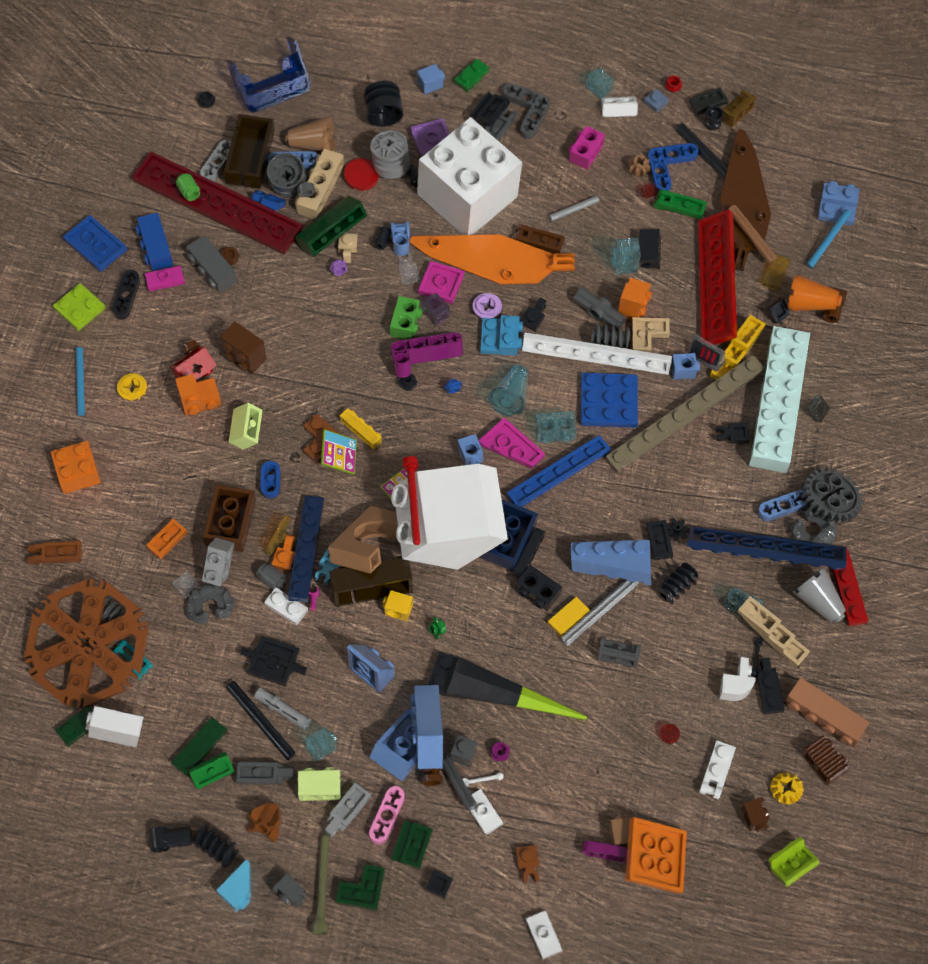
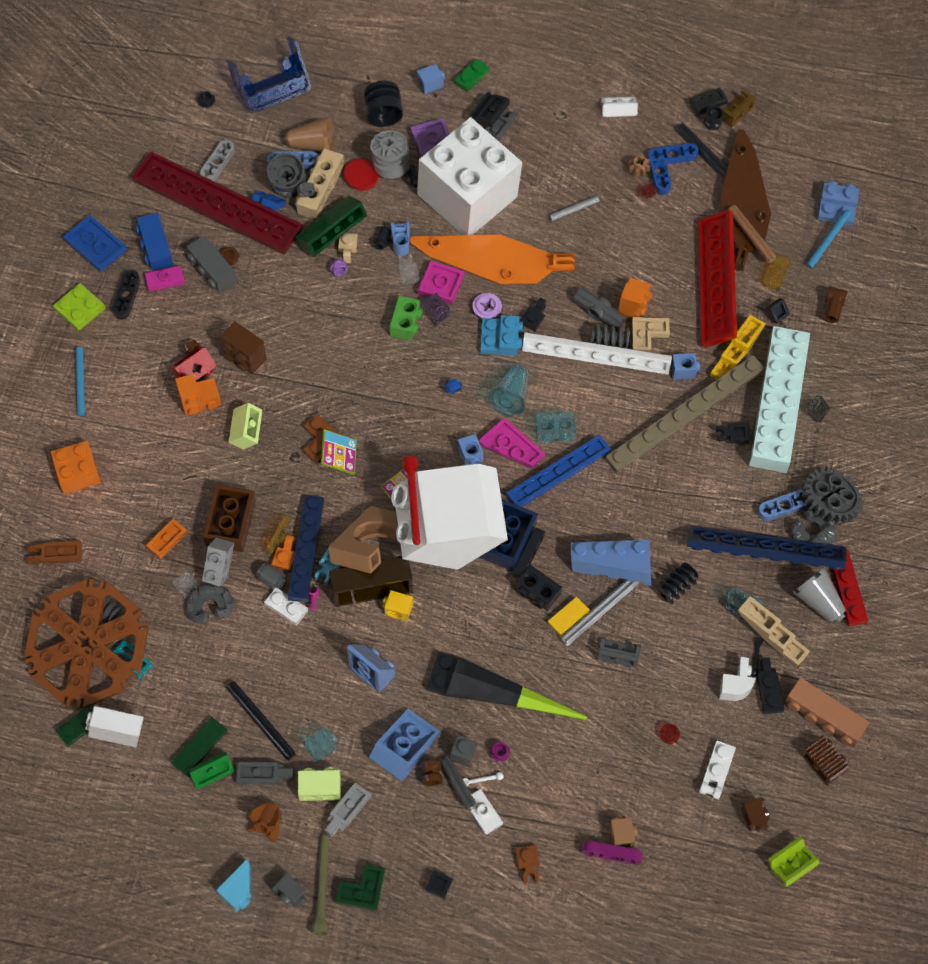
yellow gear [117,373,148,401] -> none
black piece [150,826,192,852] -> none
bright green brick [176,174,200,201] -> none
black piece [192,823,239,867] -> none
dark brown piece [224,114,275,189] -> none
black plate [240,636,307,687] -> none
light grey pin [254,687,311,730] -> none
blue plate [260,461,281,499] -> none
yellow piece [340,408,382,450] -> none
bright pink beam [369,786,405,845] -> none
magenta beam [391,332,463,378] -> none
dark green plate [391,820,433,870] -> none
black plate [399,374,417,391] -> none
medium blue wedge [411,685,443,769] -> none
green plate [429,617,446,640] -> none
dark grey beam [503,83,550,139] -> none
reddish brown plate [512,224,565,253] -> none
white plate [526,911,562,960] -> none
dark pink brick [568,126,605,170] -> none
blue plate [581,373,638,428] -> none
clear light blue brick [586,67,614,99] -> none
clear light blue brick [611,238,641,274] -> none
orange plate [625,817,687,894] -> none
black hinge [638,229,661,269] -> none
sand blue plate [644,89,669,113] -> none
black plate [646,520,673,560] -> none
green plate [654,189,707,219] -> none
red plate [665,75,682,92] -> none
black plant [667,518,690,541] -> none
slope [688,334,725,371] -> none
yellow gear [770,772,804,805] -> none
orange cone [789,275,842,311] -> none

